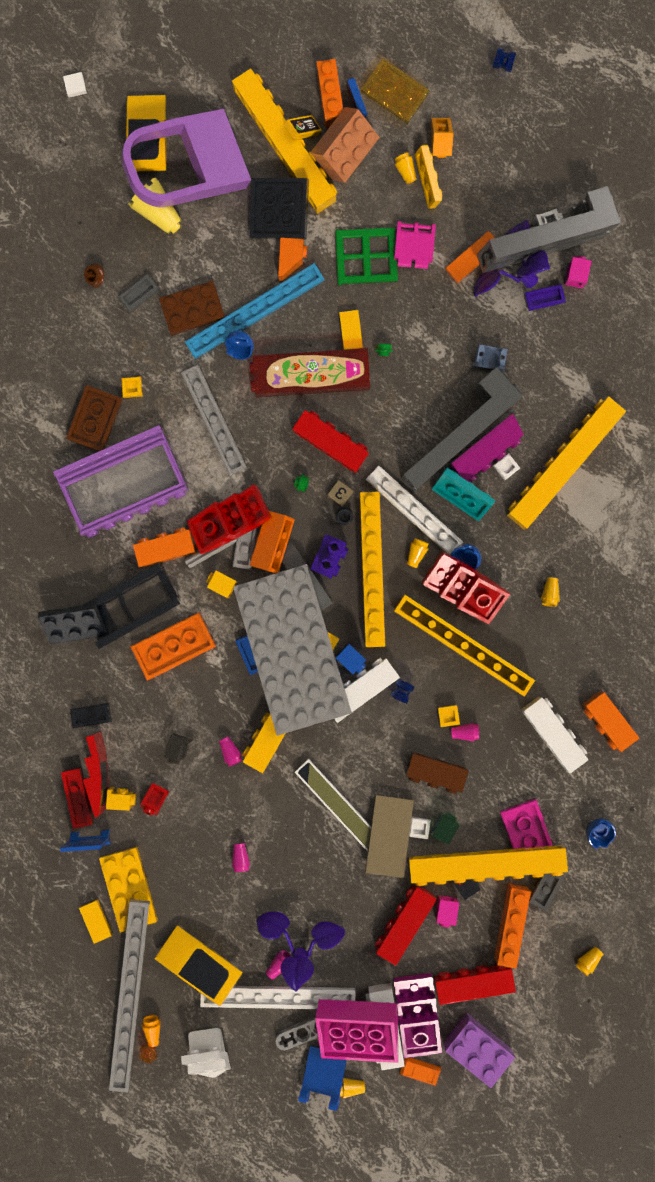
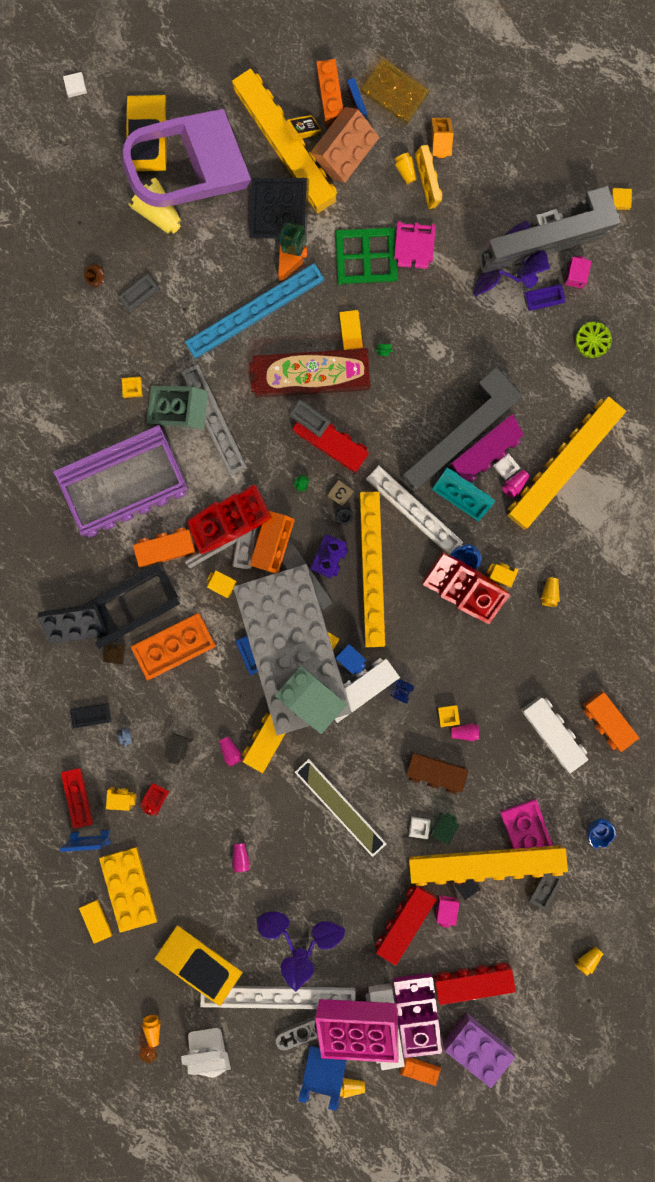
reddish brown plate [66,385,123,451] -> none
red slope [83,731,108,817] -> none
light grey plate [109,899,150,1092] -> none
reddish brown plate [159,280,225,336] -> none
blue hair [224,330,254,360] -> none
dark pink cone [266,950,292,979] -> none
dark tan tile [365,795,414,878] -> none
yellow brick [393,595,535,697] -> none
yellow cone [407,538,429,568] -> none
orange tile [445,231,495,284] -> none
sand blue piece [472,344,508,371] -> none
clear blue wheel [492,48,516,73] -> none
orange brick [494,883,531,969] -> none
none -> dark brown plate [103,643,126,664]
none -> sand blue plate [117,728,132,747]
none -> sand green slope [146,386,208,430]
none -> sand green slope [275,666,348,734]
none -> clear green brick [278,222,307,256]
none -> dark grey tile [288,399,331,438]
none -> yellow brick [487,562,519,588]
none -> dark pink cone [502,470,530,498]
none -> lime wheel [575,322,612,358]
none -> yellow tile [611,188,632,210]

